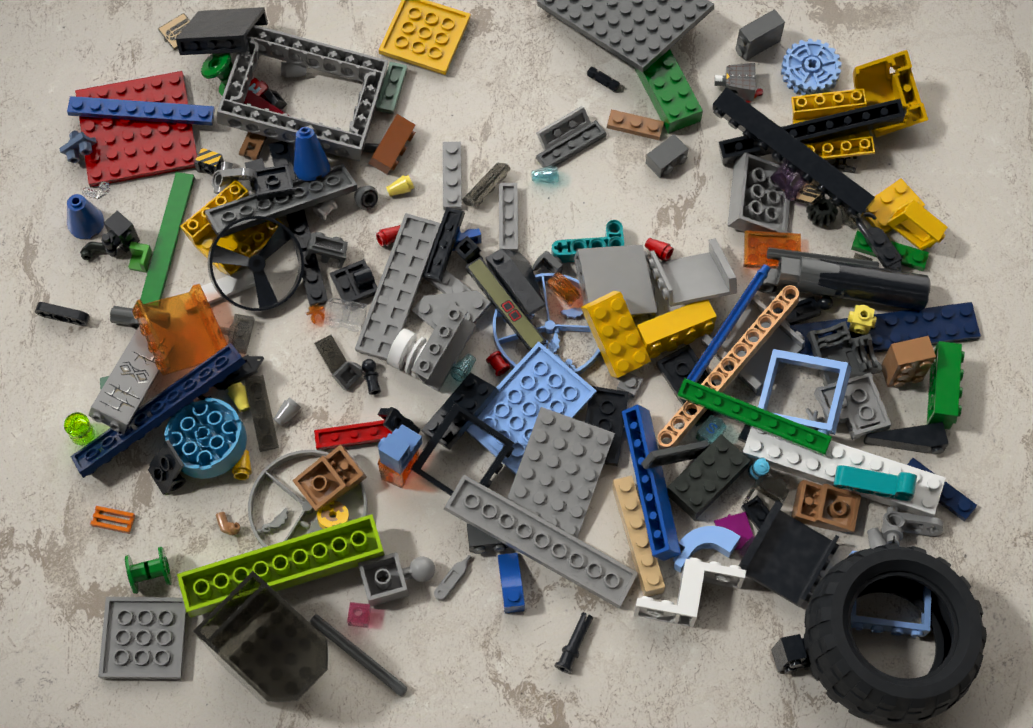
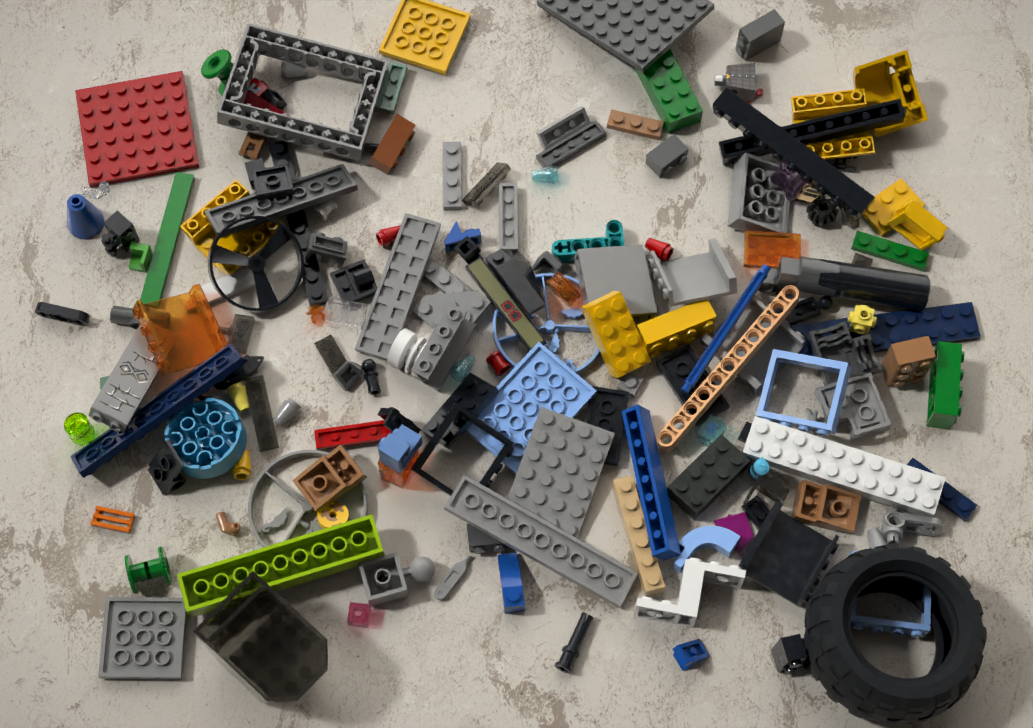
sand blue hips [59,130,97,163] -> none
blue plate [67,96,215,126] -> none
pearl dark grey arm [80,242,106,260] -> none
piece [158,13,190,50] -> none
black panel [176,7,268,55] -> none
brick [194,148,224,174] -> none
light grey piece [212,162,257,195] -> none
blue cone [293,127,330,181] -> none
dark grey axle [310,614,407,696] -> none
dark grey cone [354,186,378,210] -> none
light yellow cone [386,175,414,197] -> none
black tile [423,207,465,282] -> none
black axle [587,66,620,91] -> none
dark grey tile [641,440,710,469] -> none
green tile [677,378,832,456] -> none
dark grey axle [767,248,879,268] -> none
light blue piece [781,39,842,96] -> none
teal beam [833,465,917,501] -> none
black plate [856,212,903,271] -> none
black slope [864,422,949,454] -> none
none -> blue slope [672,638,710,671]

